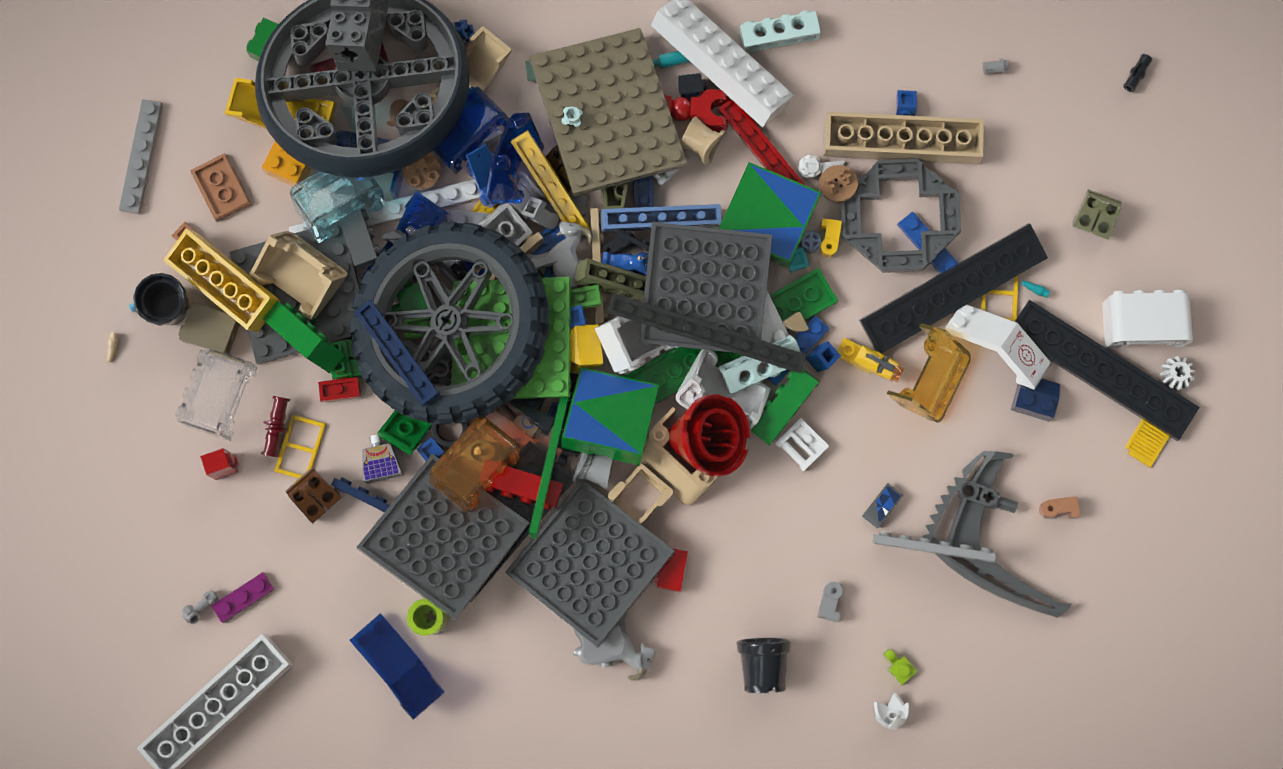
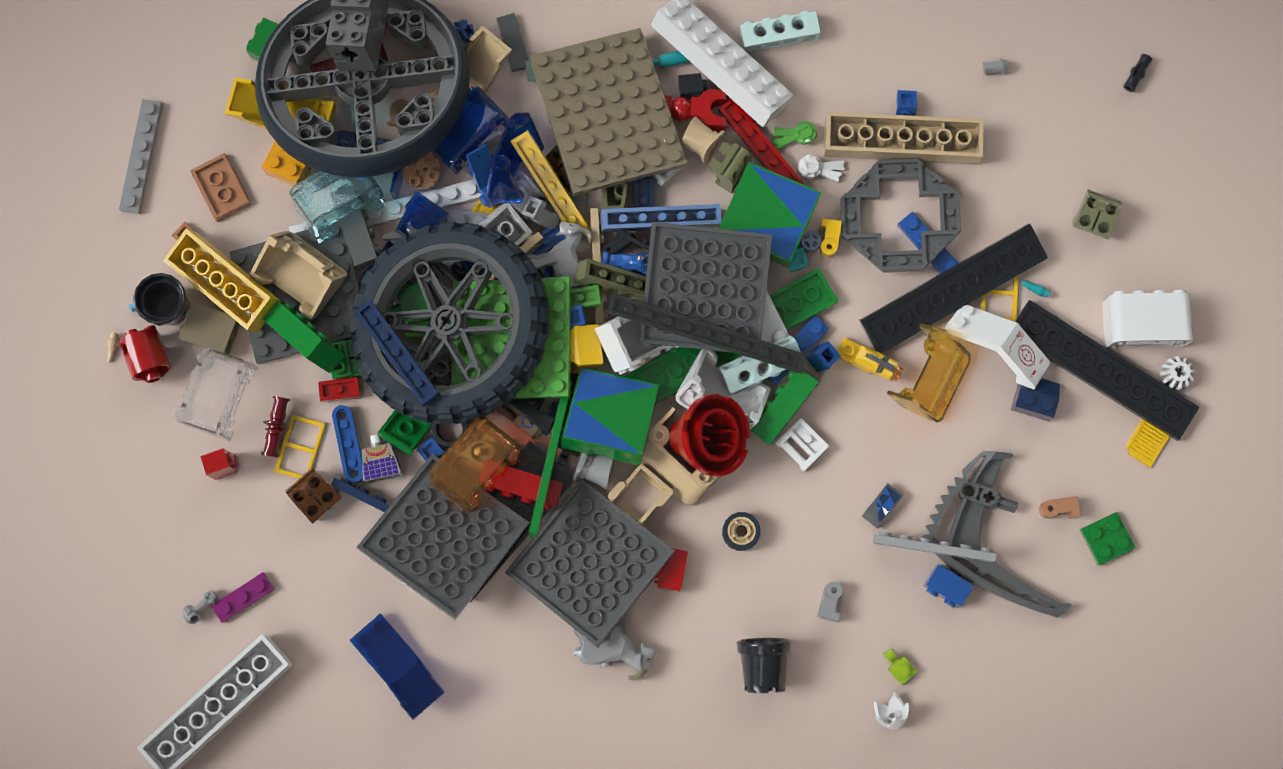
lime piece [407,599,449,636] -> none
light aqua plate [562,107,583,127] -> none
tan tile [782,312,809,332] -> none
medium nougat plate [819,165,858,204] -> none
none -> red cylinder [119,325,171,383]
none -> blue plate [332,405,363,483]
none -> dark grey tile [496,13,528,72]
none -> olive hips [708,142,752,193]
none -> wheel [722,512,760,551]
none -> bright green piece [772,121,817,150]
none -> blue brick [923,564,973,608]
none -> green plate [1079,512,1136,566]

